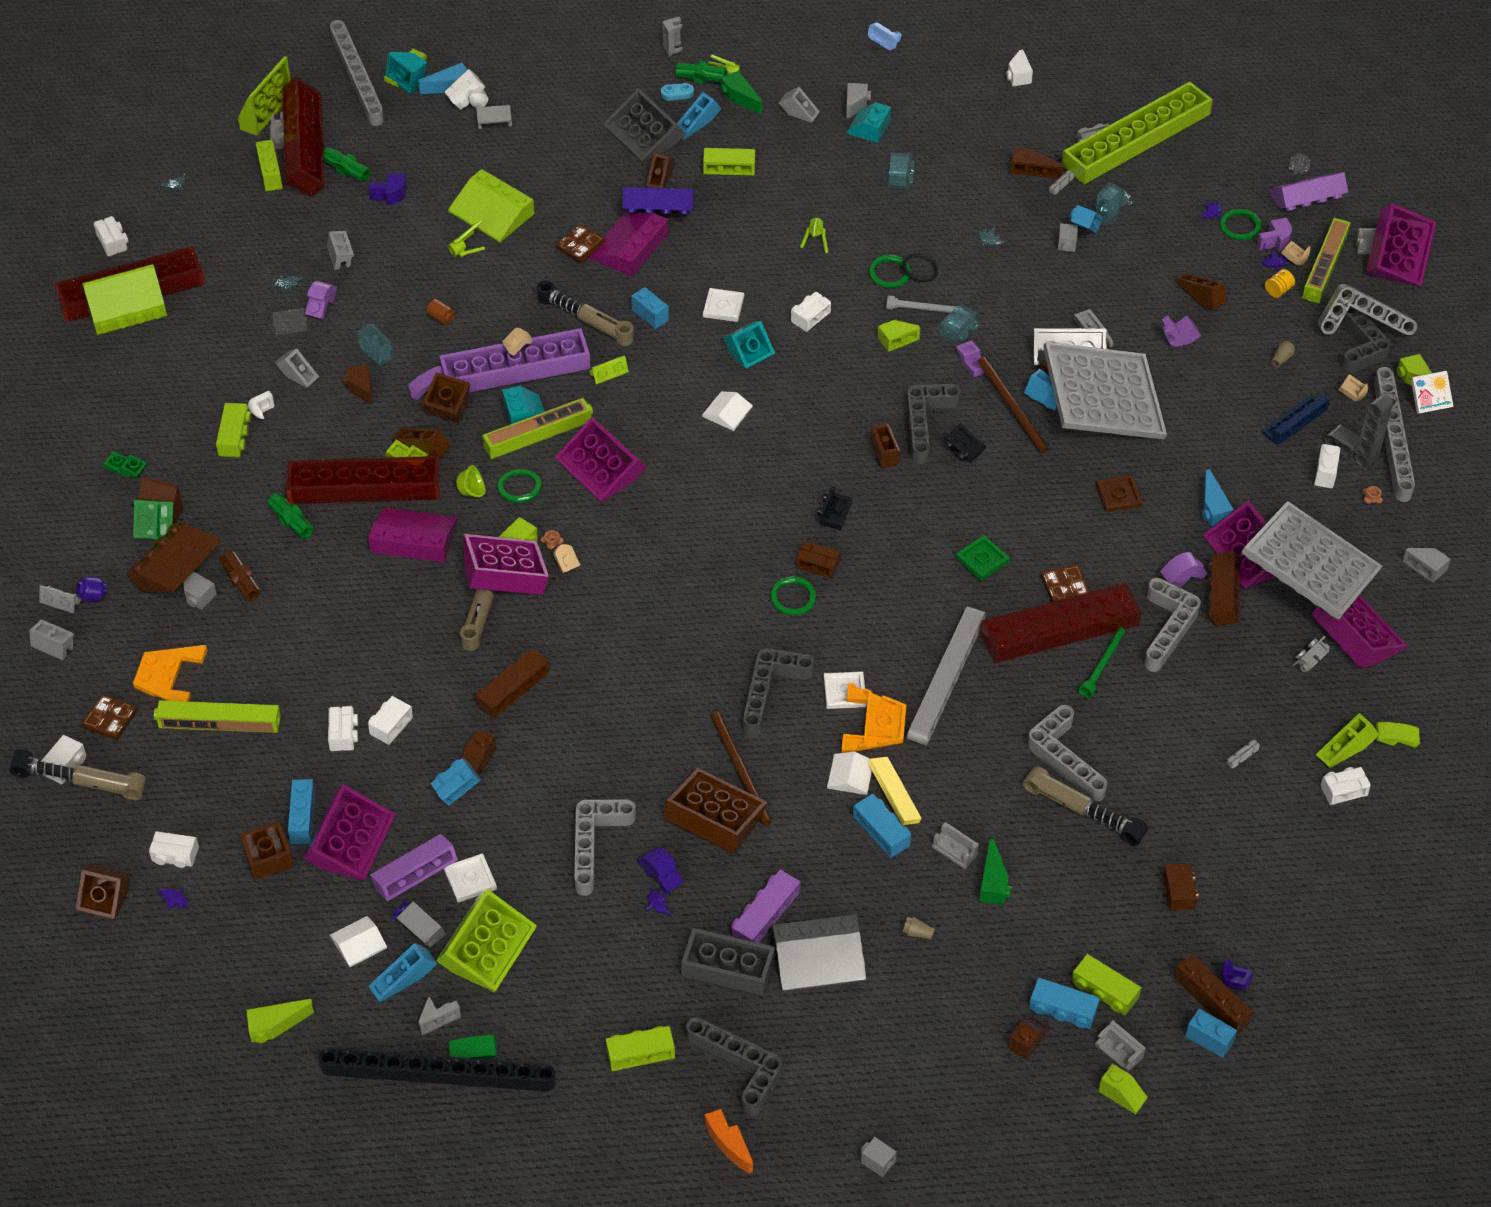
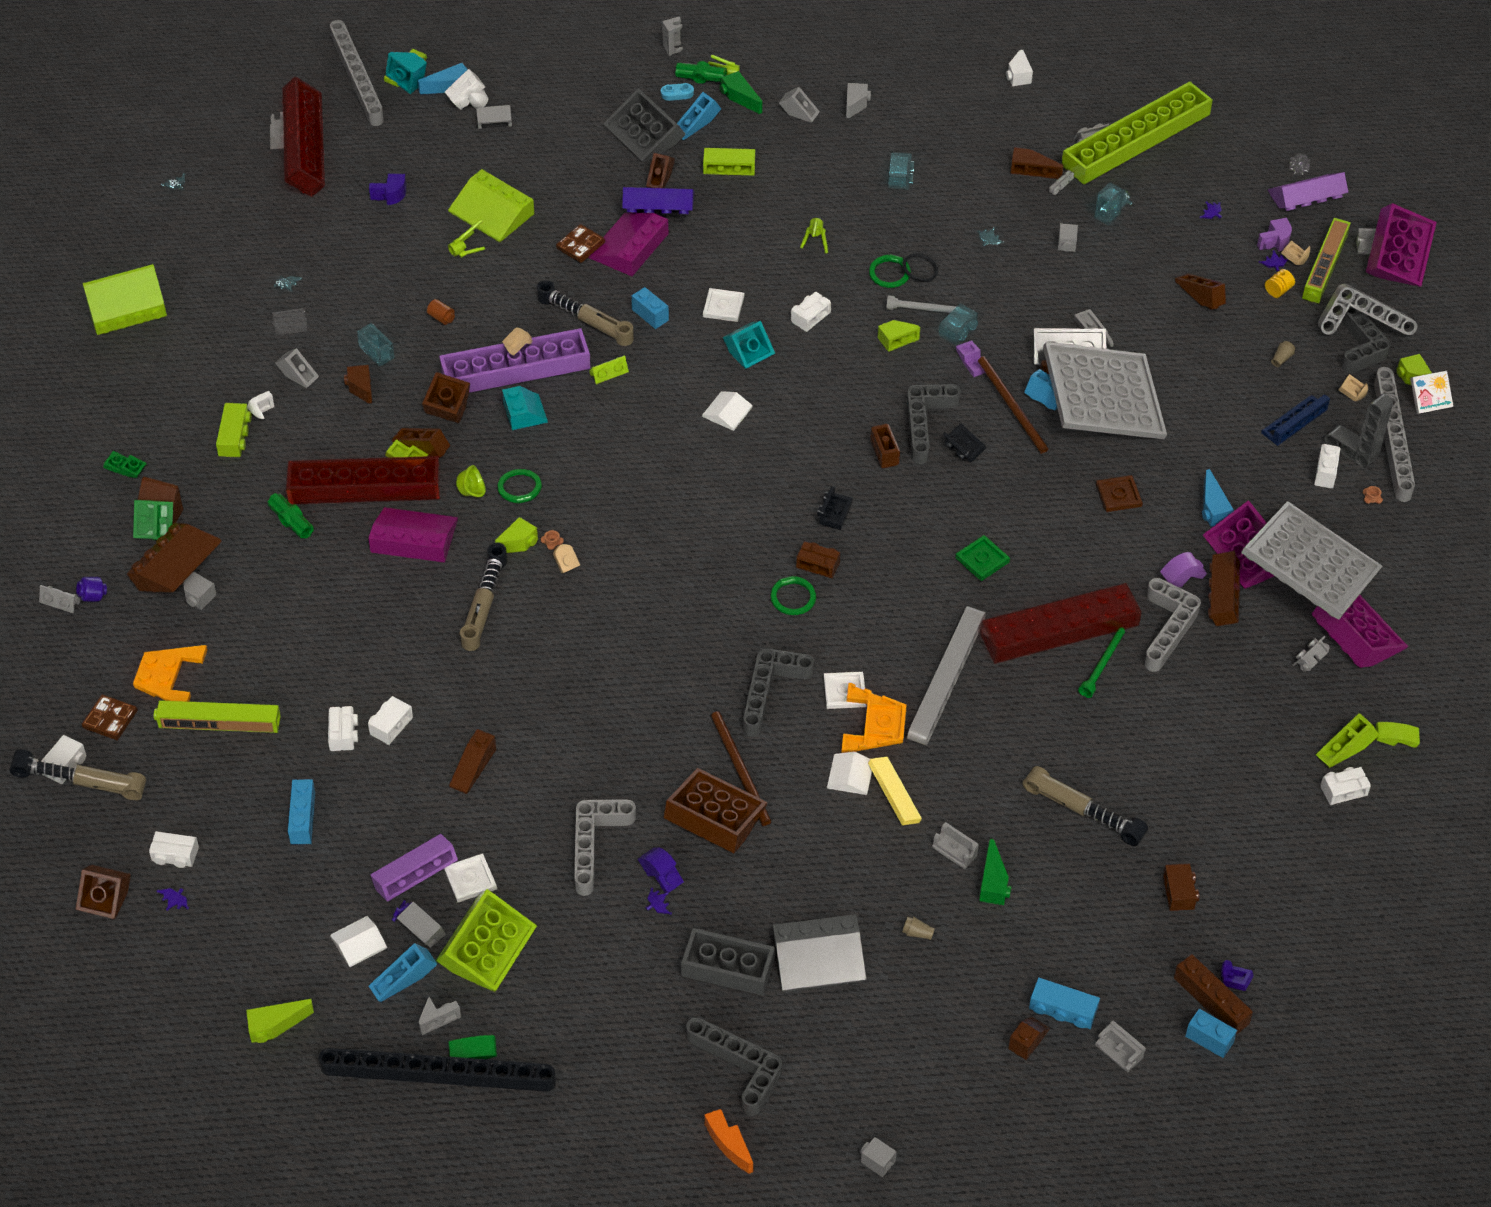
light grey hinge [29,619,74,660] -> none
clear red brick [54,246,205,322] -> none
white brick [94,216,129,256] -> none
reddish brown piece [220,551,261,601] -> none
lime slope [238,56,293,136] -> none
reddish brown brick [239,821,294,880] -> none
lime brick [255,140,283,191] -> none
magenta slope [302,784,396,881] -> none
medium lavender brick [305,281,338,319] -> none
green piece [322,147,371,182] -> none
light grey hinge [327,231,354,270] -> none
medium lavender slope [408,366,444,400] -> none
dark azure brick [431,758,481,806] -> none
magenta slope [463,534,549,595] -> none
reddish brown brick [476,649,550,719] -> none
brick [482,398,593,459] -> none
magenta slope [554,417,647,502] -> none
lime brick [606,1026,675,1071] -> none
medium lavender brick [731,870,801,943] -> none
teal slope [847,102,891,143] -> none
dark azure brick [853,794,911,858] -> none
light blue piece [868,22,902,50] -> none
light grey beam [1027,705,1107,801] -> none
reddish brown tile [1041,564,1090,605] -> none
dark azure brick [1070,205,1103,233] -> none
lime brick [1072,954,1142,1016] -> none
lime slope [1098,1064,1148,1115] -> none
medium lavender brick [1162,315,1201,347] -> none
green piece [1220,209,1262,241] -> none
light grey axle [1226,740,1260,768] -> none
light grey slope [1403,548,1451,583] -> none

